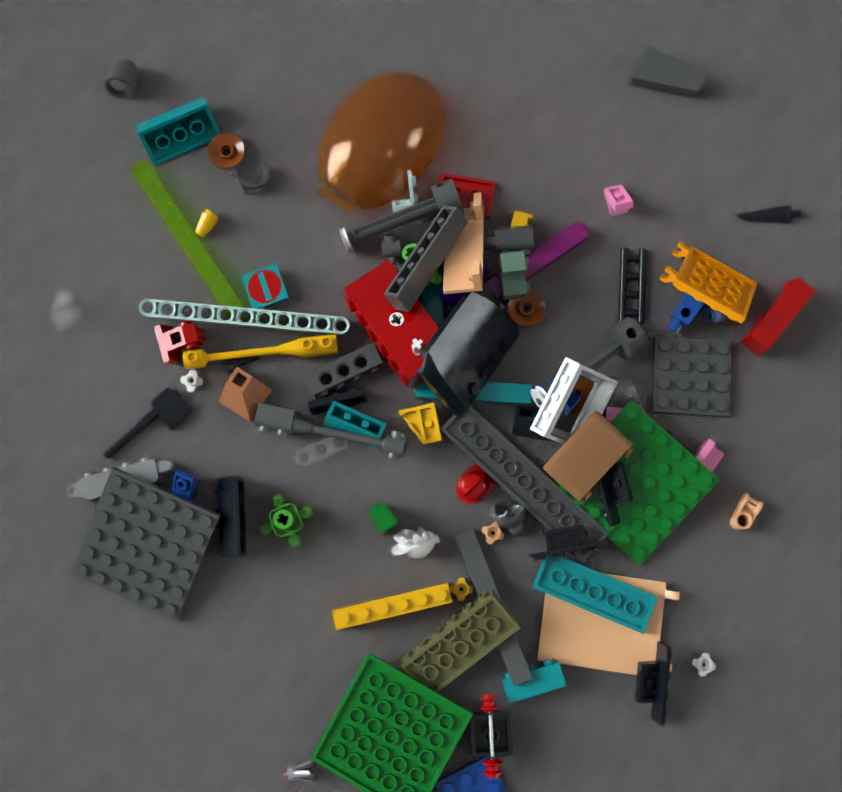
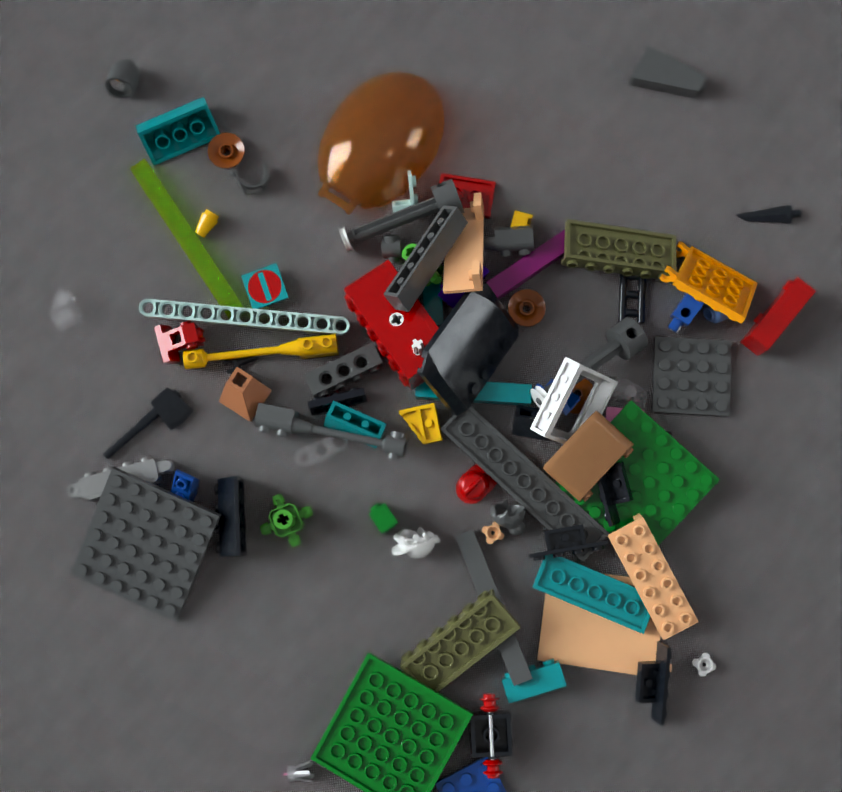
white plate [180,369,203,392] -> none
yellow brick [332,582,452,630] -> none
yellow plate [450,577,473,601] -> none
sand green brick [498,251,530,300] -> none
bright pink slope [604,185,634,216] -> none
bright pink panel [694,438,724,472] -> none
light nougat piece [730,492,764,531] -> none
none -> olive bracket [561,219,676,281]
none -> light nougat bracket [608,514,699,640]

